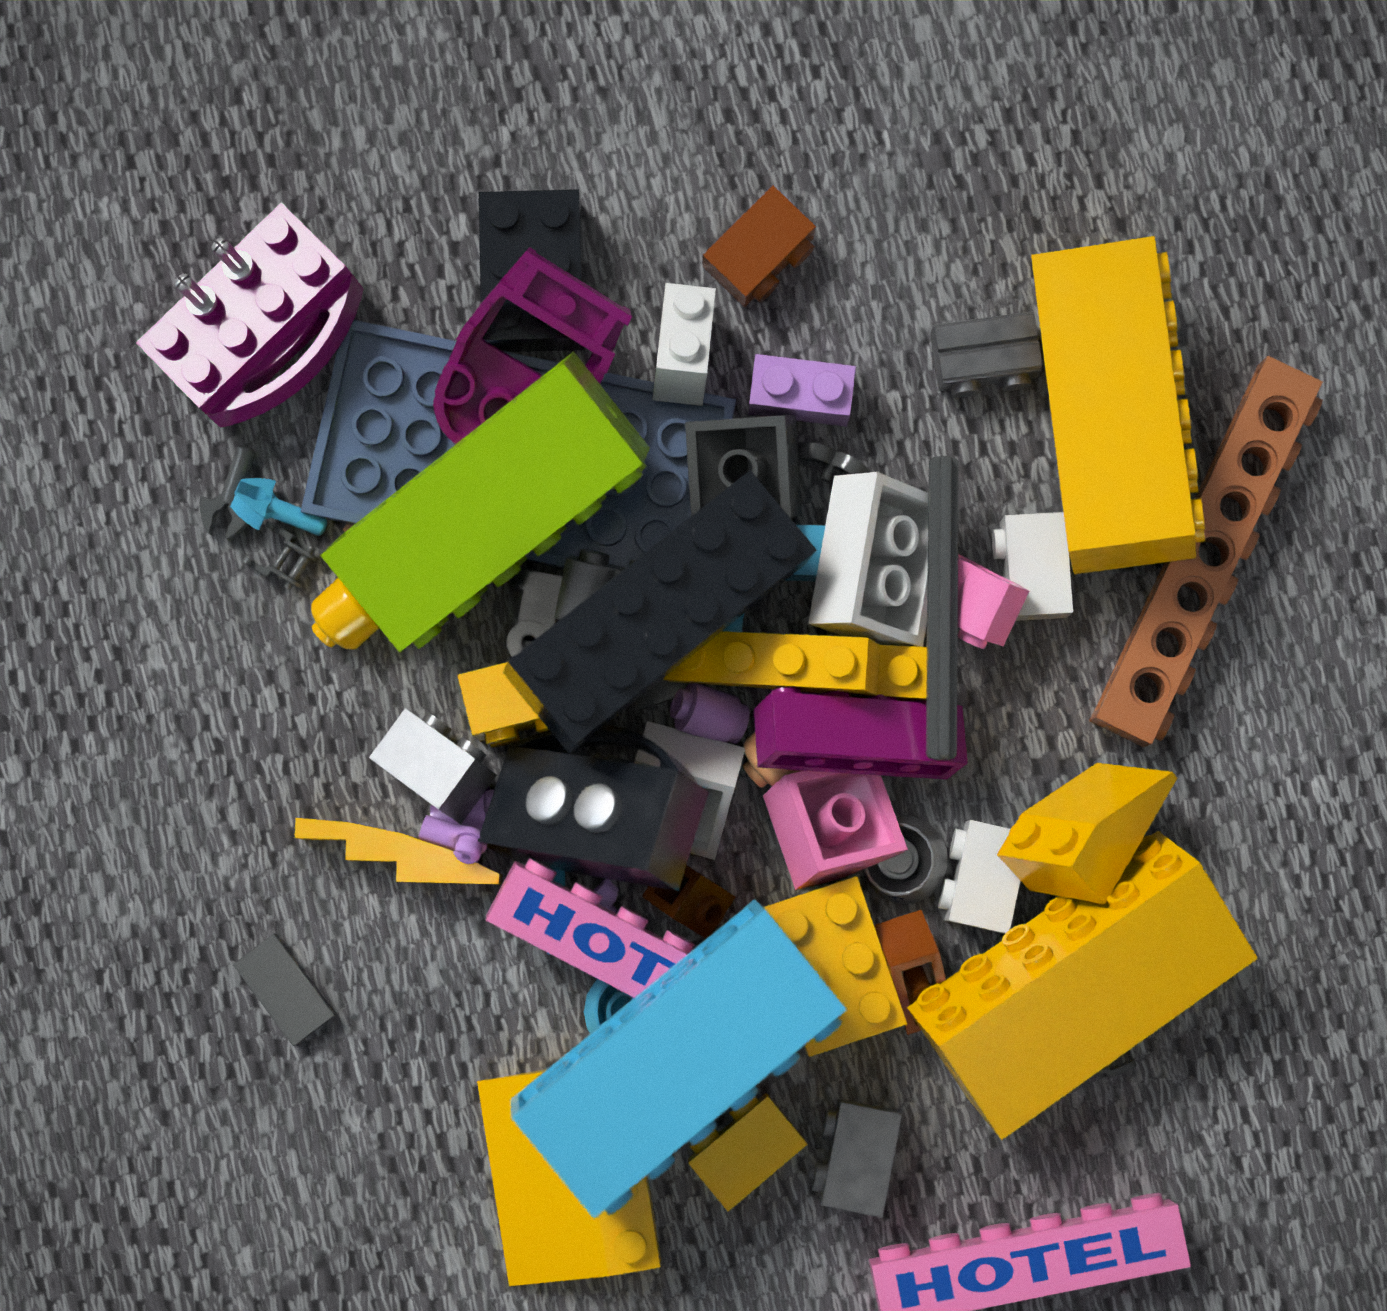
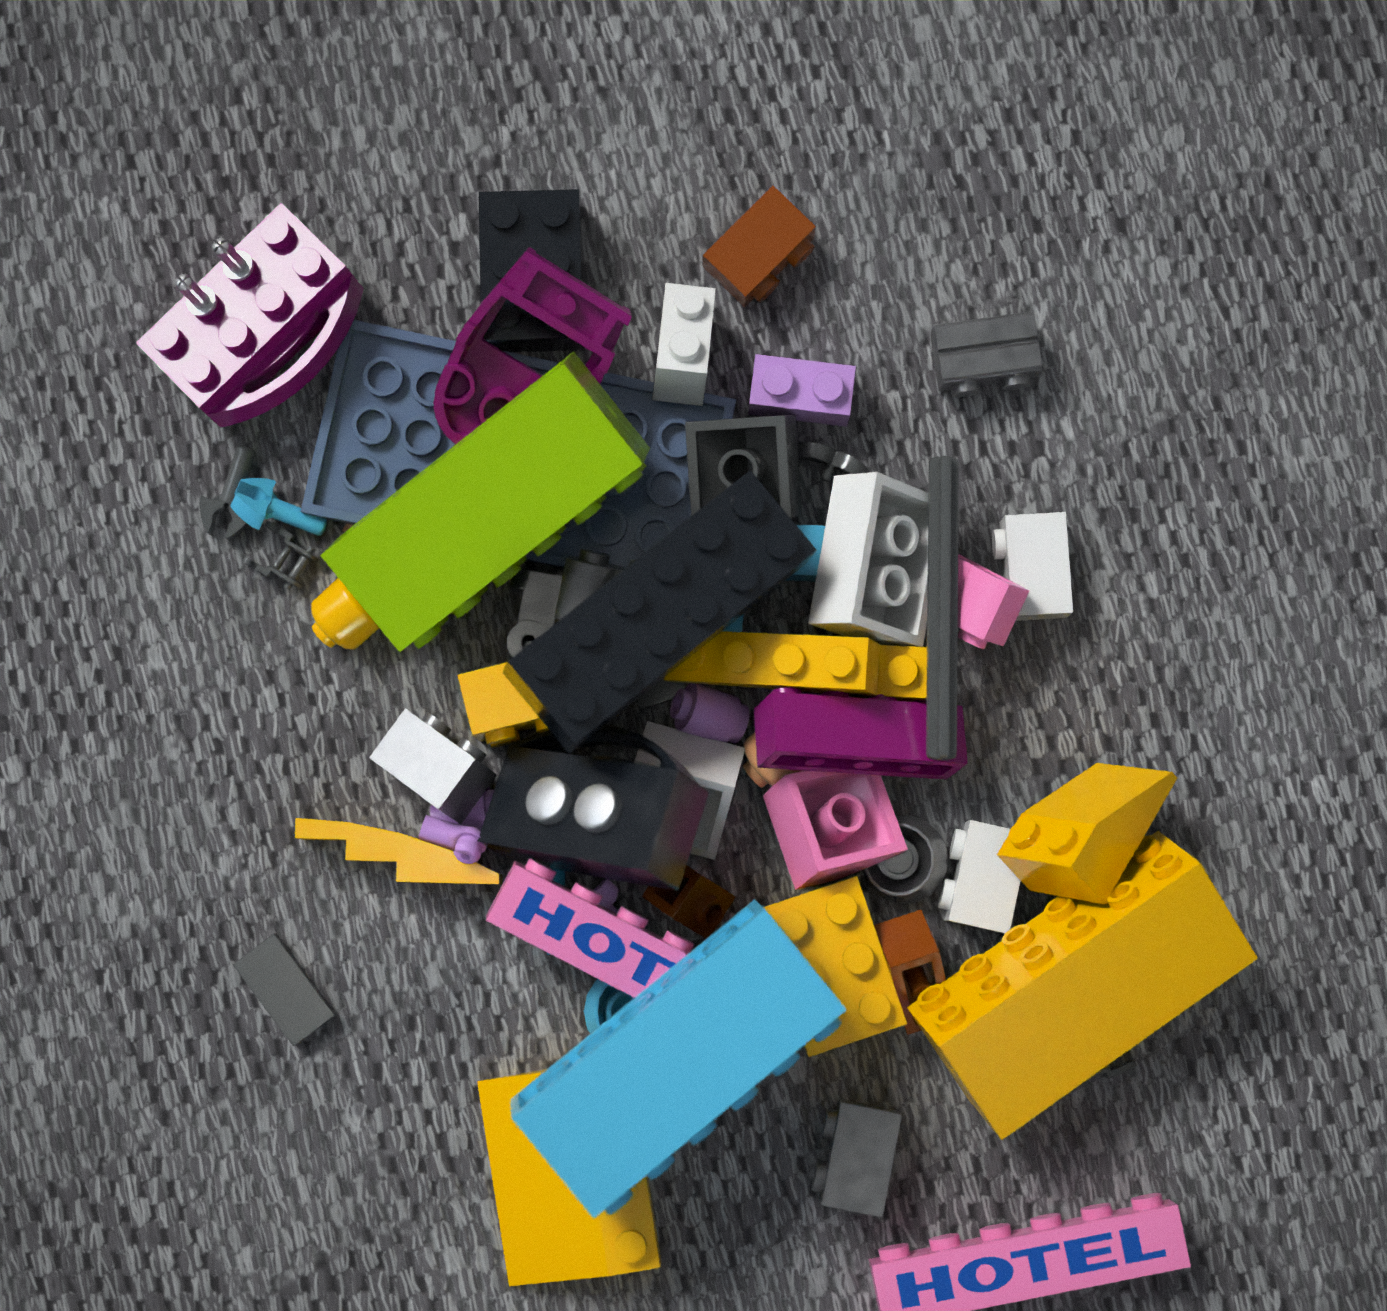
yellow brick [688,1093,808,1212] -> none
yellow brick [1031,236,1205,574] -> none
nougat brick [1089,356,1323,747] -> none

